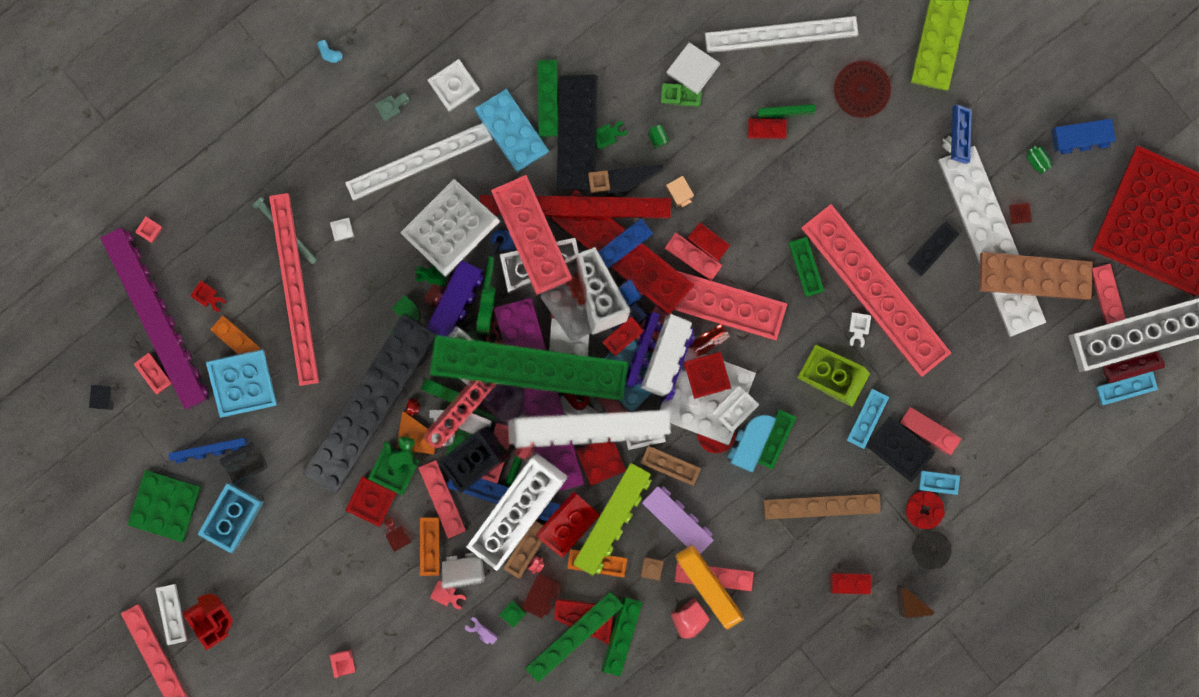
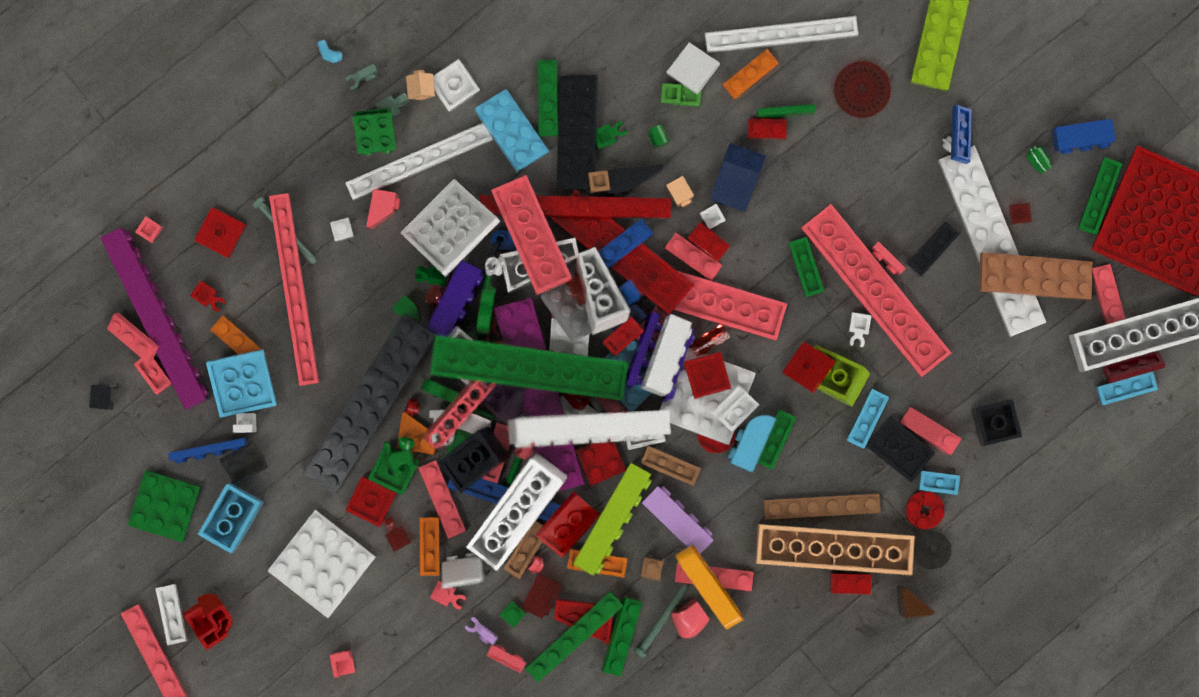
none -> coral plate [107,312,159,363]
none -> red plate [194,207,247,259]
none -> white bracket [233,413,257,433]
none -> white plate [268,510,376,618]
none -> sand green plate [345,64,379,91]
none -> green brick [353,108,396,155]
none -> coral slope [366,189,400,229]
none -> light nougat brick [406,70,435,100]
none -> white plate [485,257,504,276]
none -> coral plate [486,645,526,673]
none -> sand green bar [633,583,689,658]
none -> white plate [700,204,726,230]
none -> dark blue slope [709,143,766,212]
none -> orange plate [722,49,779,100]
none -> light nougat brick [755,524,915,575]
none -> red plate [782,342,835,393]
none -> coral plate [871,241,906,275]
none -> black brick [971,399,1022,446]
none -> green plate [1077,157,1122,236]

